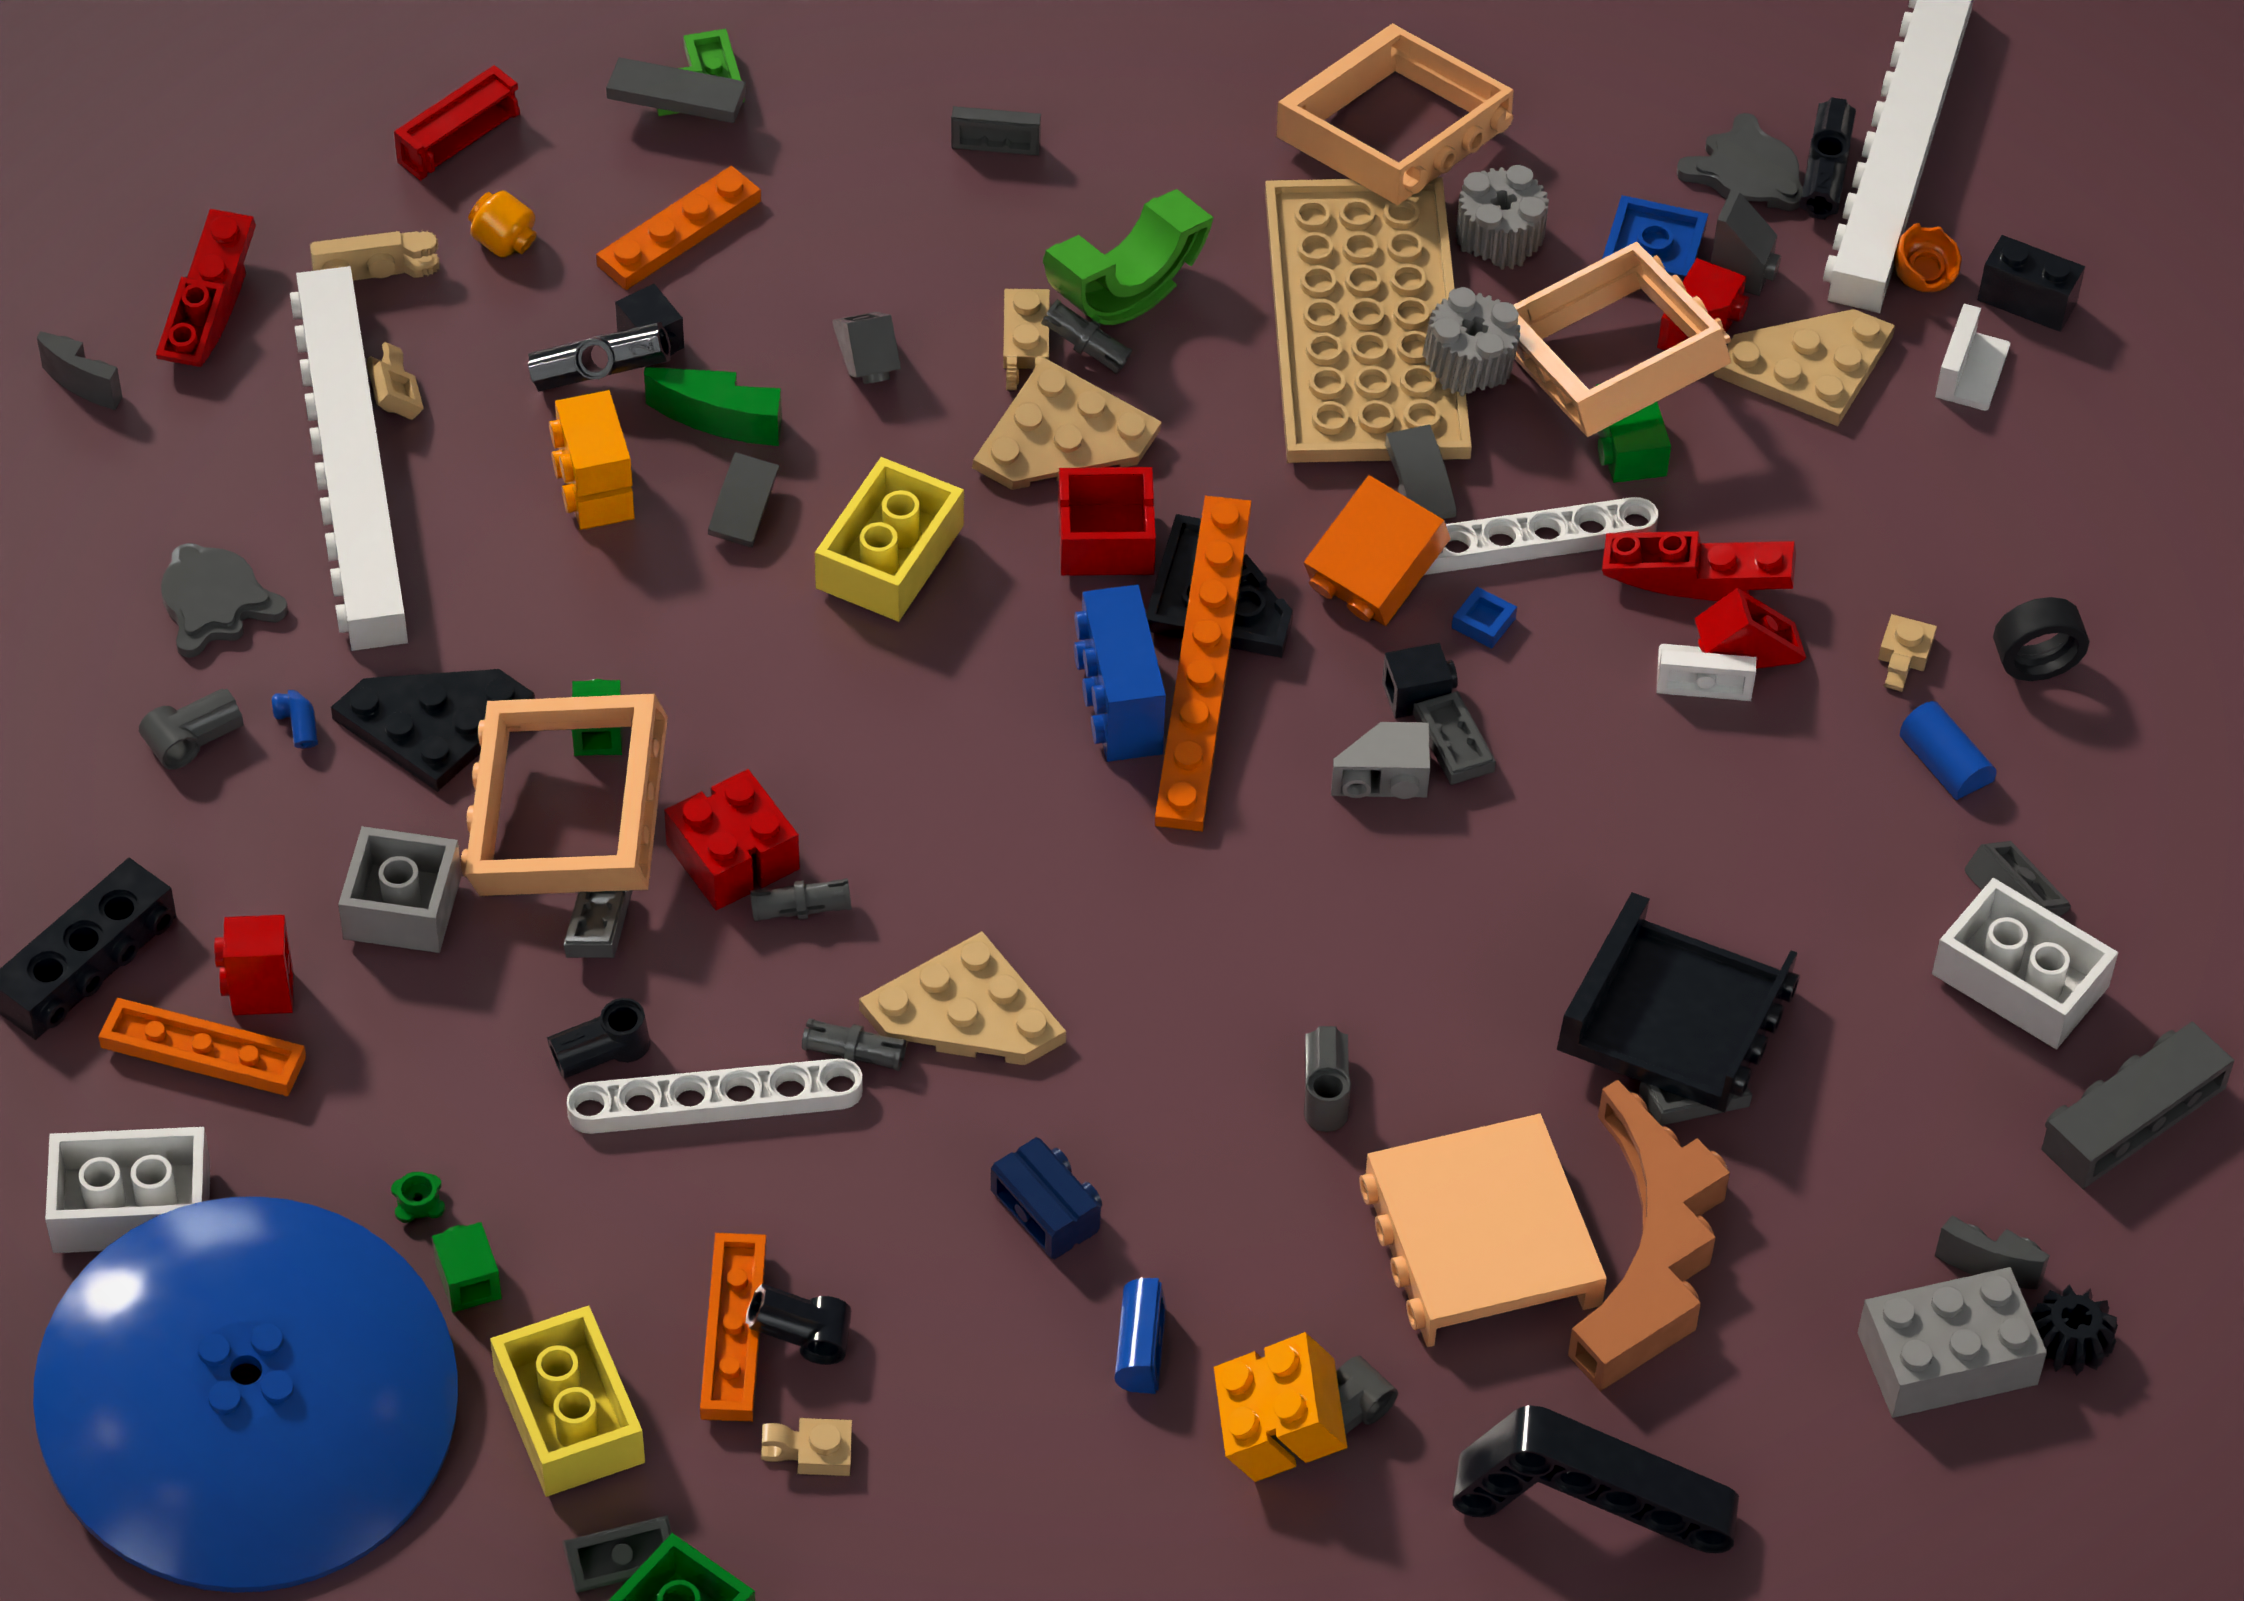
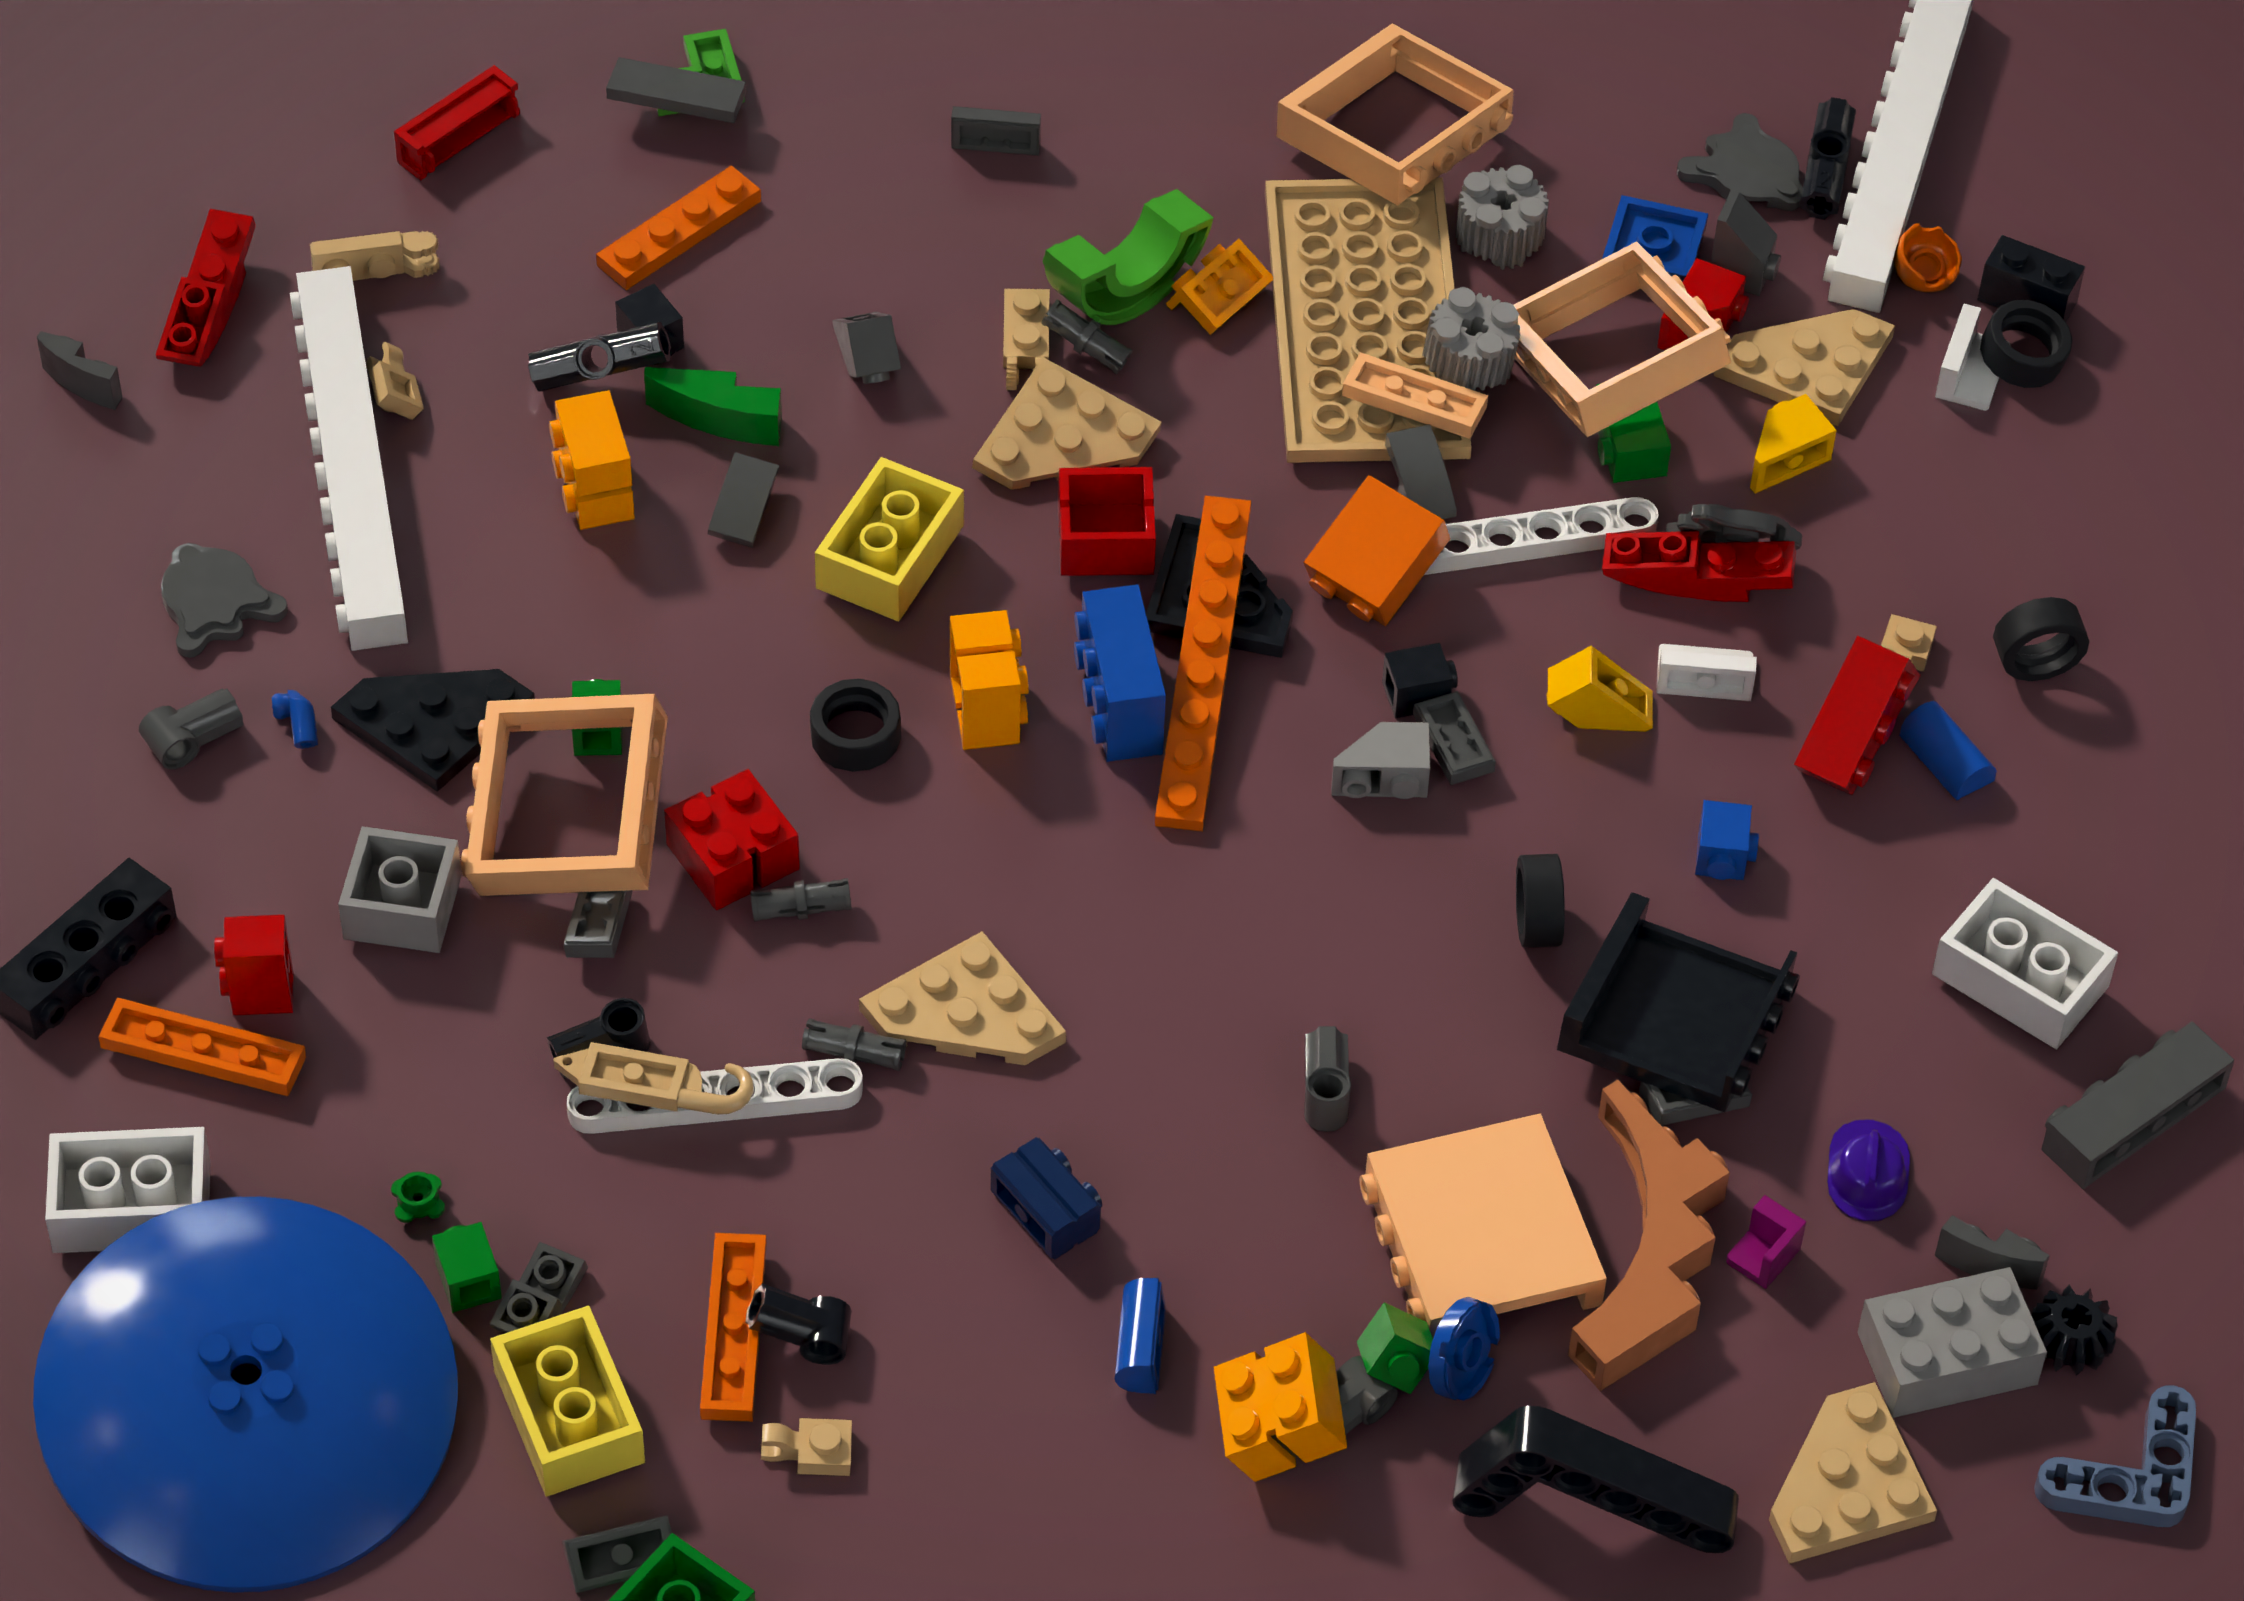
light orange head [468,190,537,258] -> none
blue tile [1452,587,1517,649] -> none
red slope [1694,588,1806,669] -> none
dark grey slope [1965,841,2071,916] -> none
none -> dark grey slope [490,1242,588,1333]
none -> tan plate [553,1042,754,1115]
none -> black tyre [810,679,901,772]
none -> light orange piece [950,610,1029,750]
none -> light orange bracket [1166,238,1273,335]
none -> light nougat plate [1342,352,1488,439]
none -> green brick [1357,1302,1433,1394]
none -> blue tile [1428,1297,1500,1401]
none -> black tyre [1516,854,1565,948]
none -> yellow slope [1546,645,1653,732]
none -> dark grey tile [1666,504,1803,550]
none -> blue brick [1695,800,1759,880]
none -> magenta panel [1726,1195,1806,1289]
none -> yellow slope [1750,394,1837,494]
none -> tan plate [1769,1382,1937,1564]
none -> red wedge [1794,635,1921,796]
none -> dark purple piece [1827,1120,1910,1221]
none -> black tyre [1980,300,2073,388]
none -> sand blue beam [2034,1385,2196,1527]

